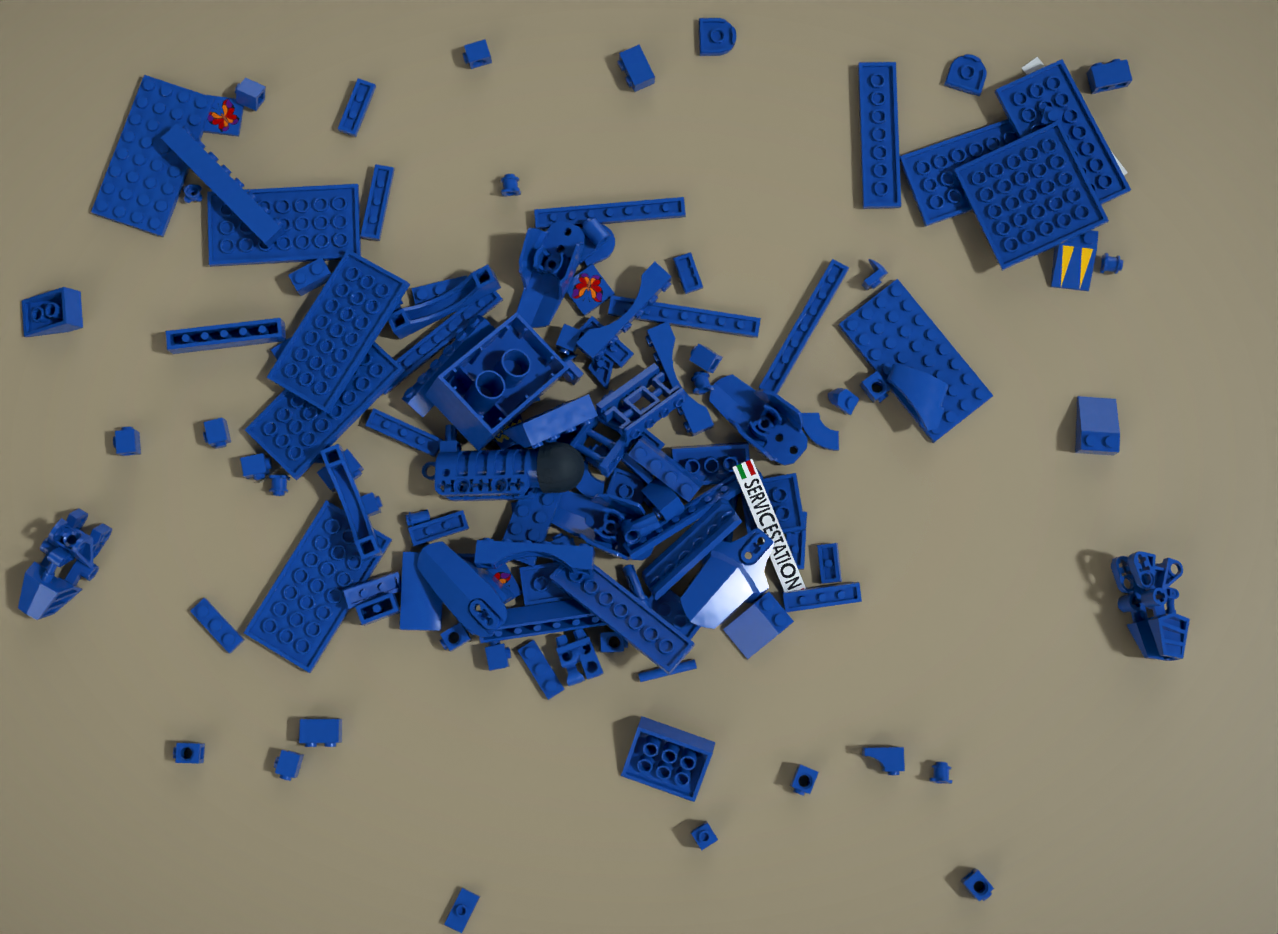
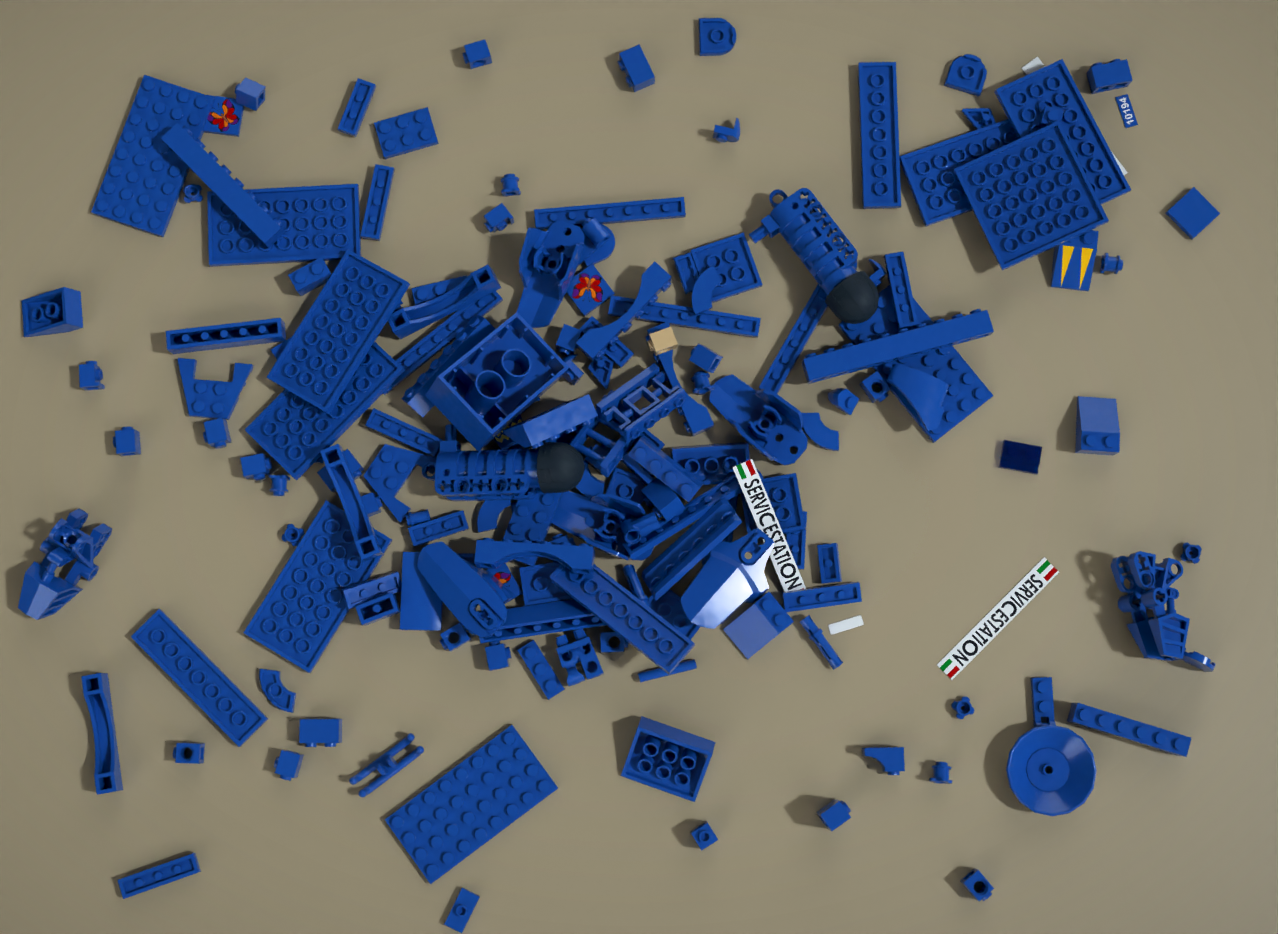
blue plate [190,598,245,653] -> none
blue brick [790,764,819,796] -> none
none -> blue brick [79,361,105,391]
none -> blue arch [81,673,123,795]
none -> blue plate [118,853,201,899]
none -> blue plate [131,609,269,747]
none -> blue wing [178,358,253,420]
none -> blue tile [259,669,296,713]
none -> blue plate [282,524,305,546]
none -> blue piece [349,733,424,797]
none -> blue wing [363,444,436,523]
none -> blue plate [374,107,439,159]
none -> blue plate [385,725,558,884]
none -> blue tile [477,490,511,533]
none -> blue brick [484,203,514,233]
none -> tan brick [647,326,678,356]
none -> blue plate [690,233,763,303]
none -> blue tile [692,265,721,316]
none -> blue plate [713,118,740,143]
none -> blue piece [749,188,879,324]
none -> blue pin [799,615,843,670]
none -> blue brick [801,309,994,384]
none -> blue brick [816,799,851,831]
none -> white sticker [828,615,864,635]
none -> blue plate [884,251,918,329]
none -> white sticker [937,557,1059,680]
none -> blue plate [951,697,974,719]
none -> blue piece [962,108,996,130]
none -> clear blue plate [999,440,1042,475]
none -> blue dish [1006,724,1097,816]
none -> blue plate [1031,677,1056,727]
none -> blue arch [1067,703,1191,757]
none -> blue sticker [1115,94,1138,128]
none -> blue tile [1166,187,1220,240]
none -> blue plate [1180,543,1202,564]
none -> blue tile [1180,648,1216,672]

